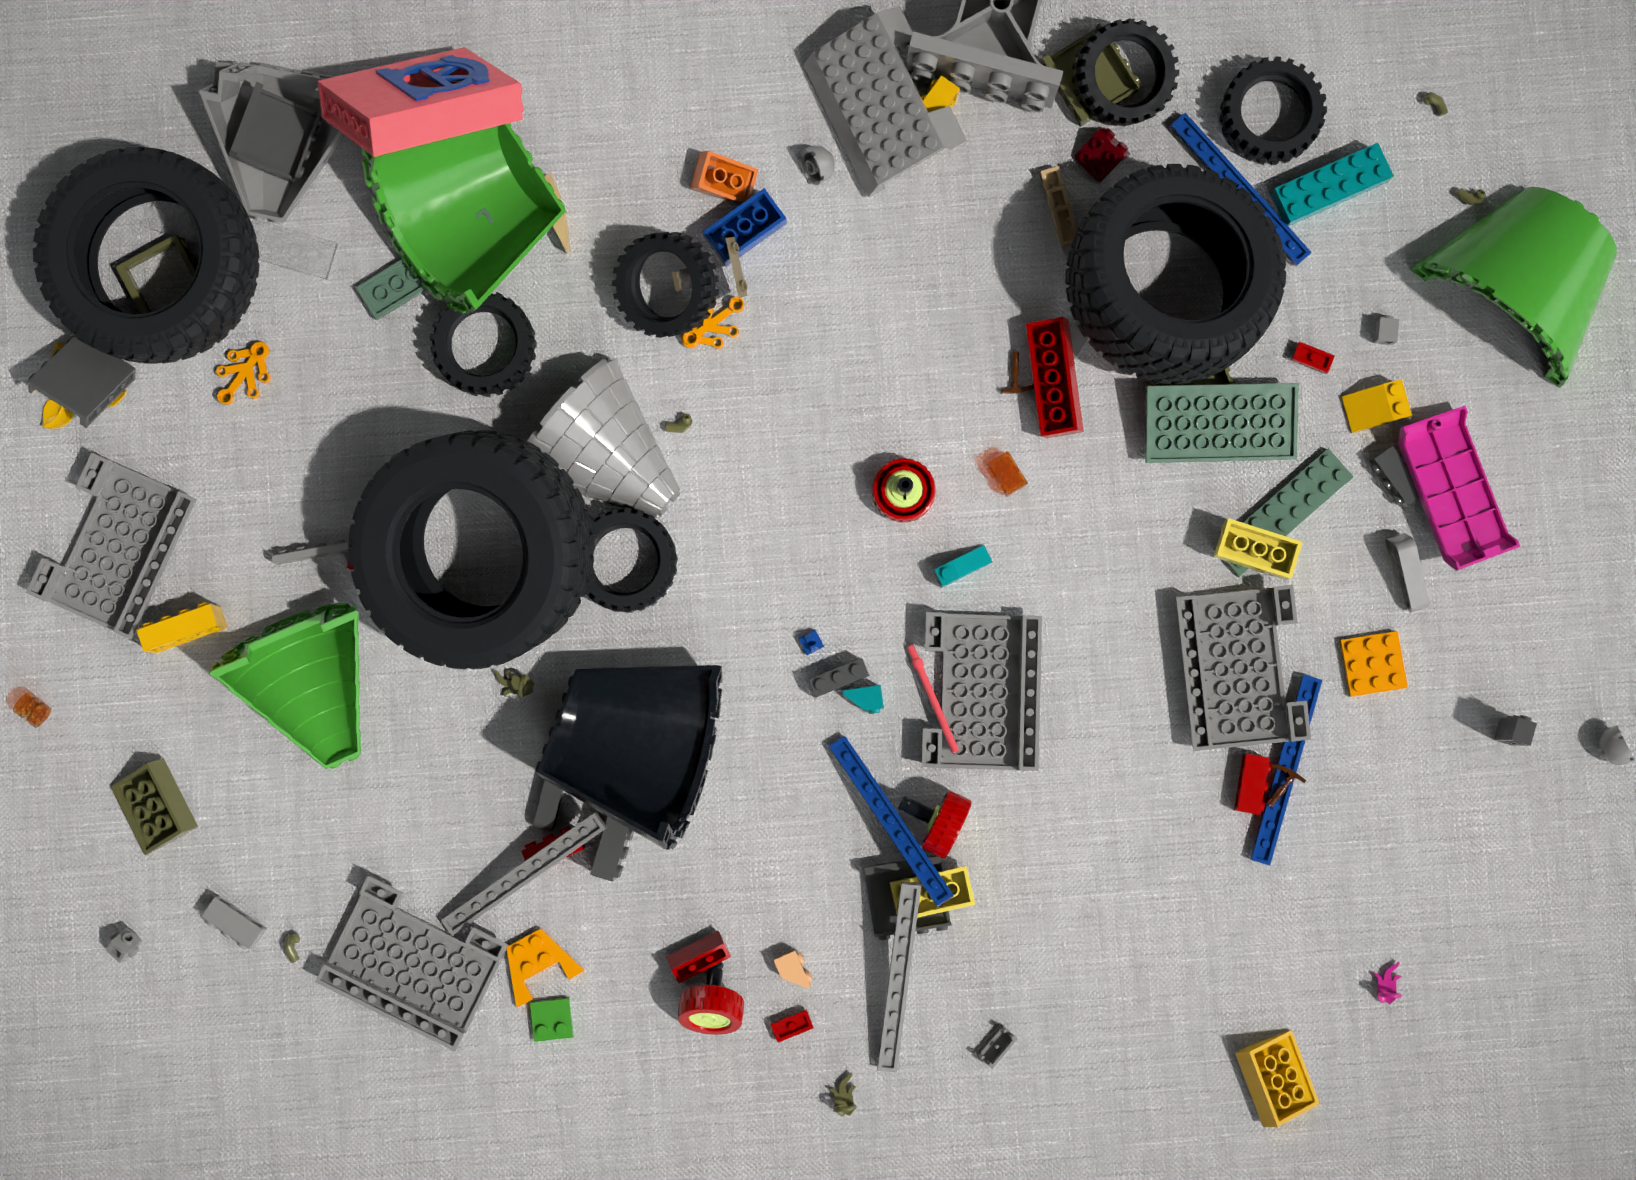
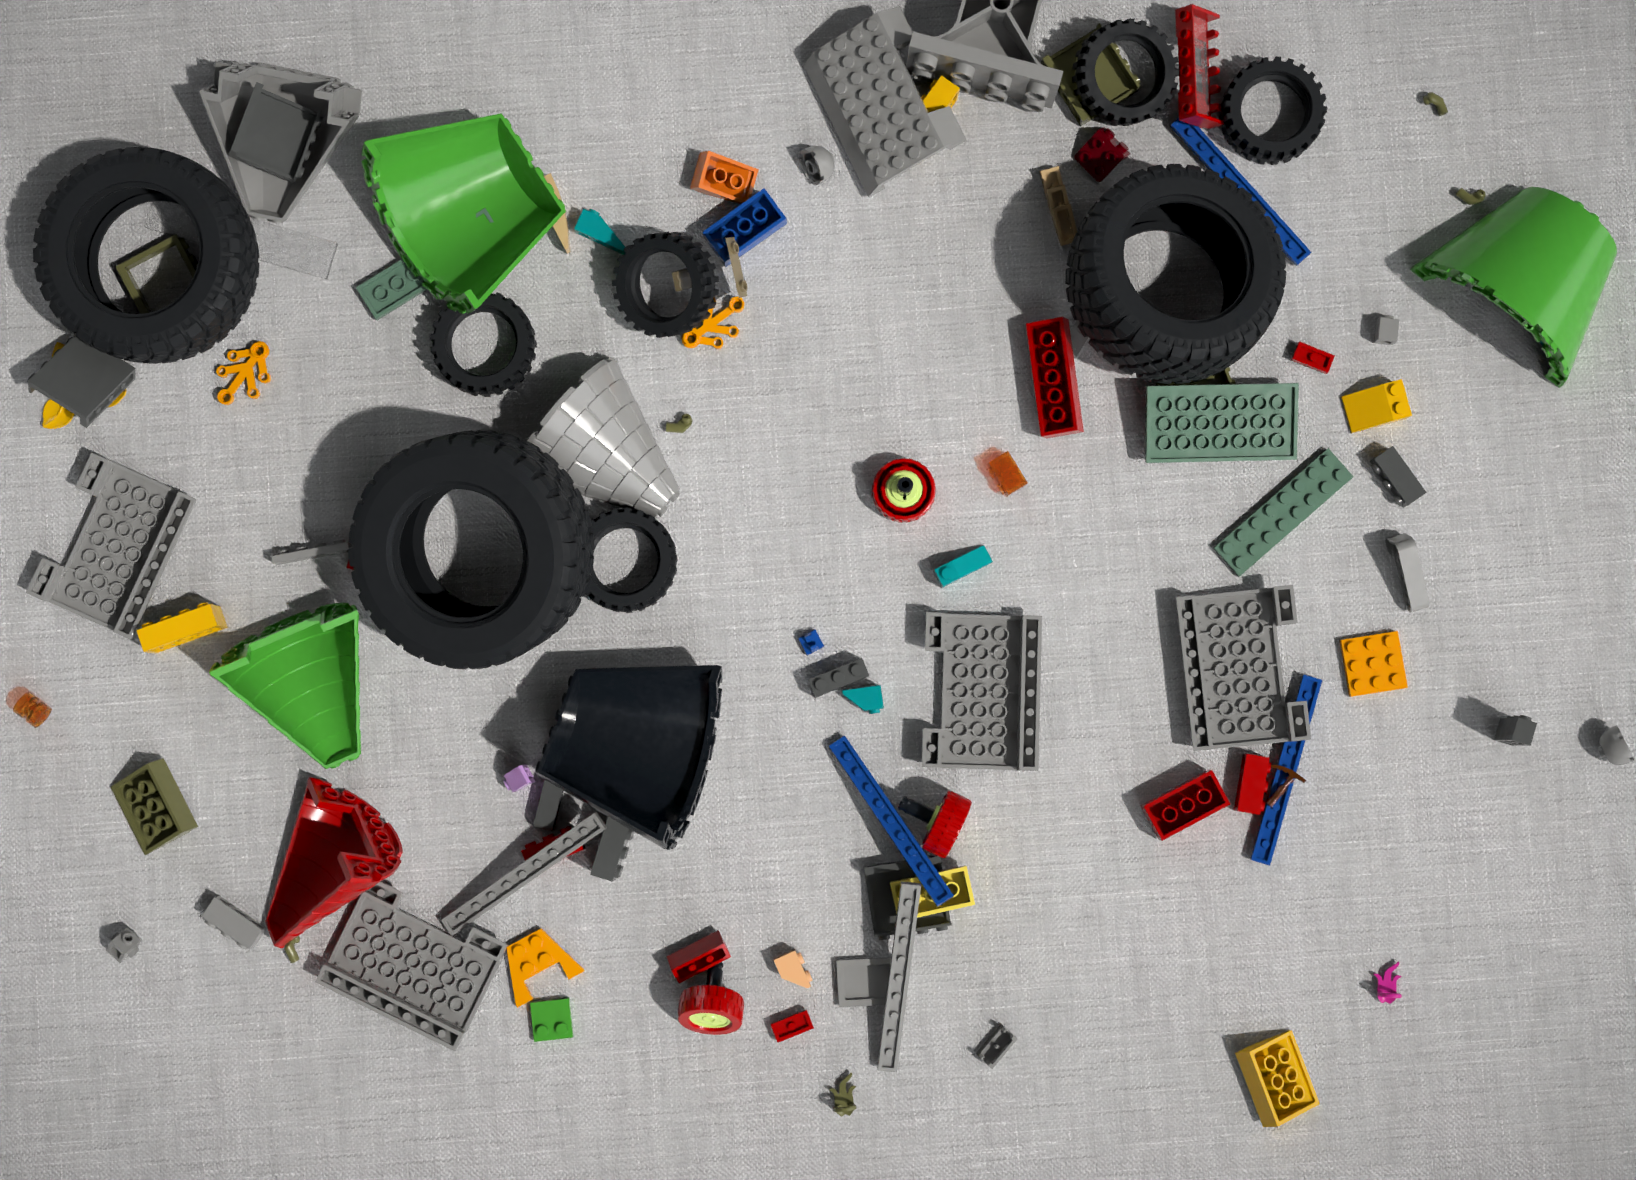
coral panel [317,47,524,157] -> none
olive piece [494,670,535,698] -> none
coral bar [907,645,959,753] -> none
reddish brown piece [1001,352,1034,394] -> none
light yellow brick [1213,518,1303,581] -> none
teal brick [1270,143,1394,227] -> none
dark pink piece [1398,406,1521,571] -> none
none -> red cone [265,777,403,948]
none -> lavender slope [503,764,535,792]
none -> teal slope [574,209,626,255]
none -> light grey piece [836,957,891,1007]
none -> red brick [1140,770,1230,841]
none -> red window [1175,4,1224,129]

